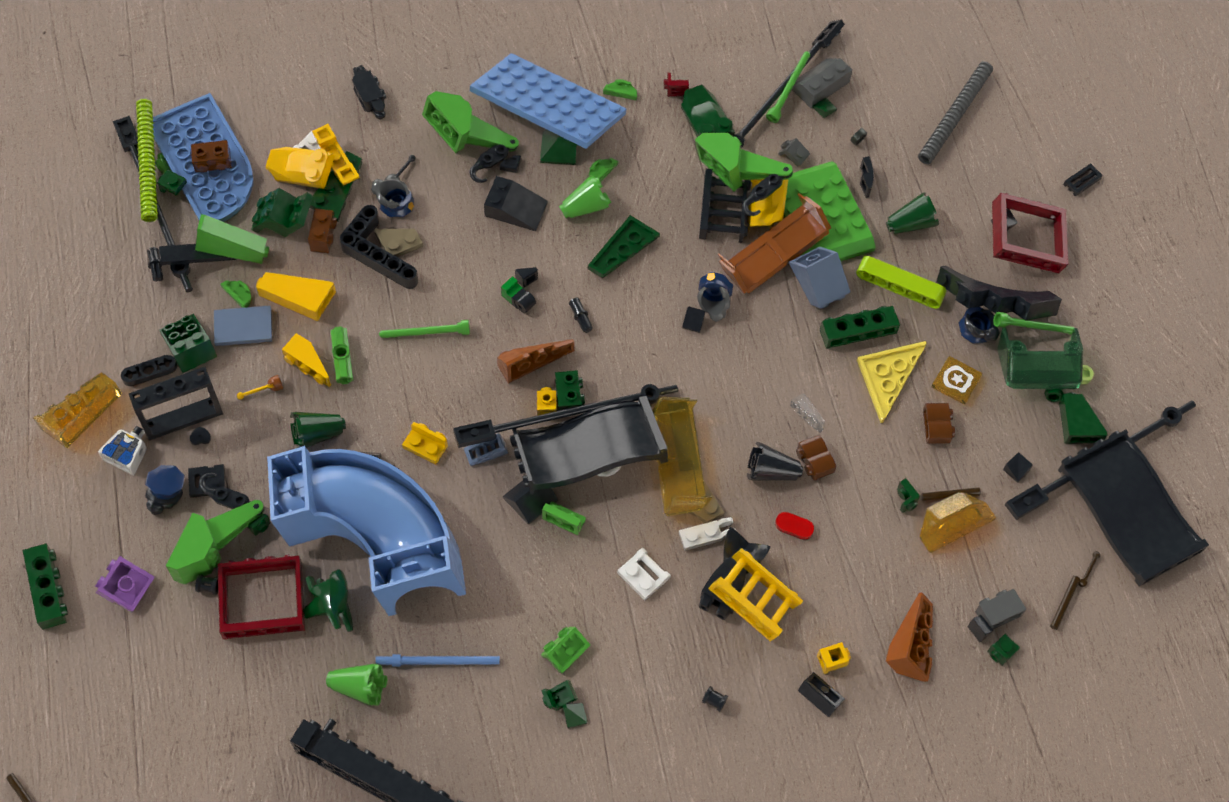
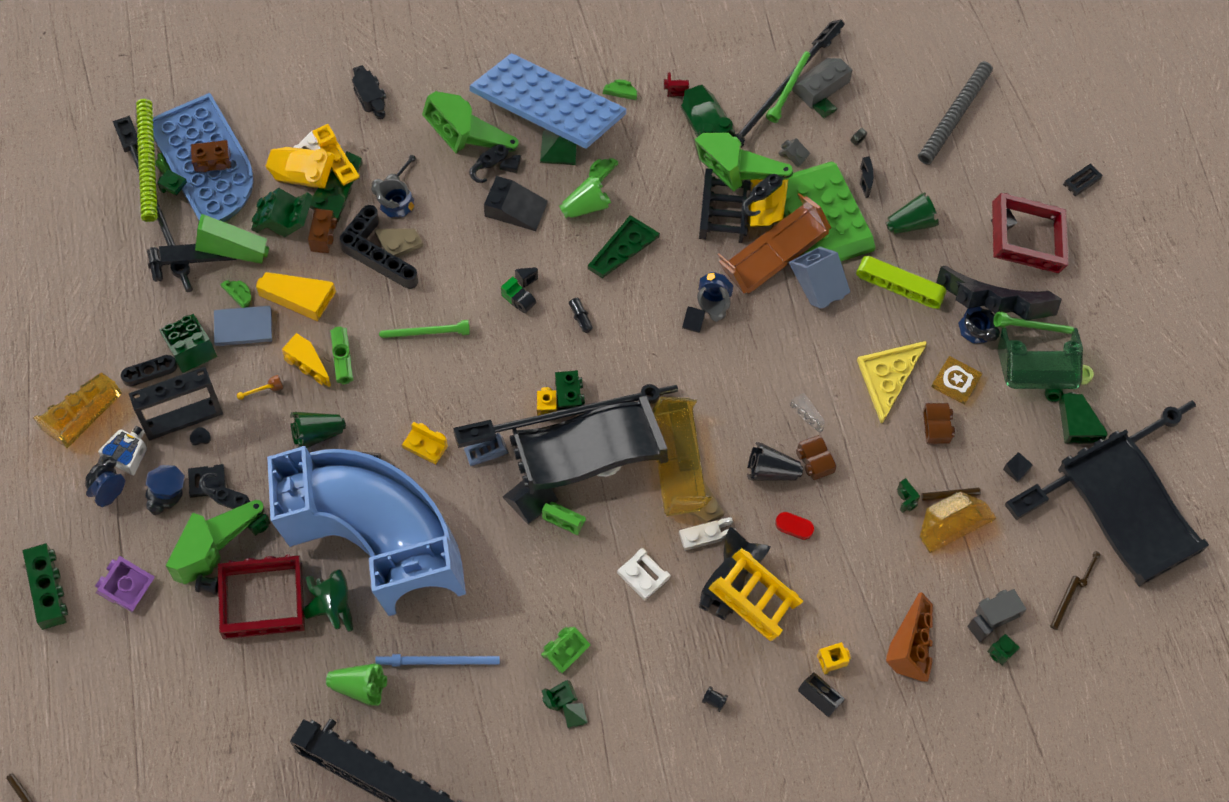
dark orange wedge [497,339,575,383] -> none
dark green brick [820,306,900,349] -> none
none -> dark blue piece [85,454,126,508]

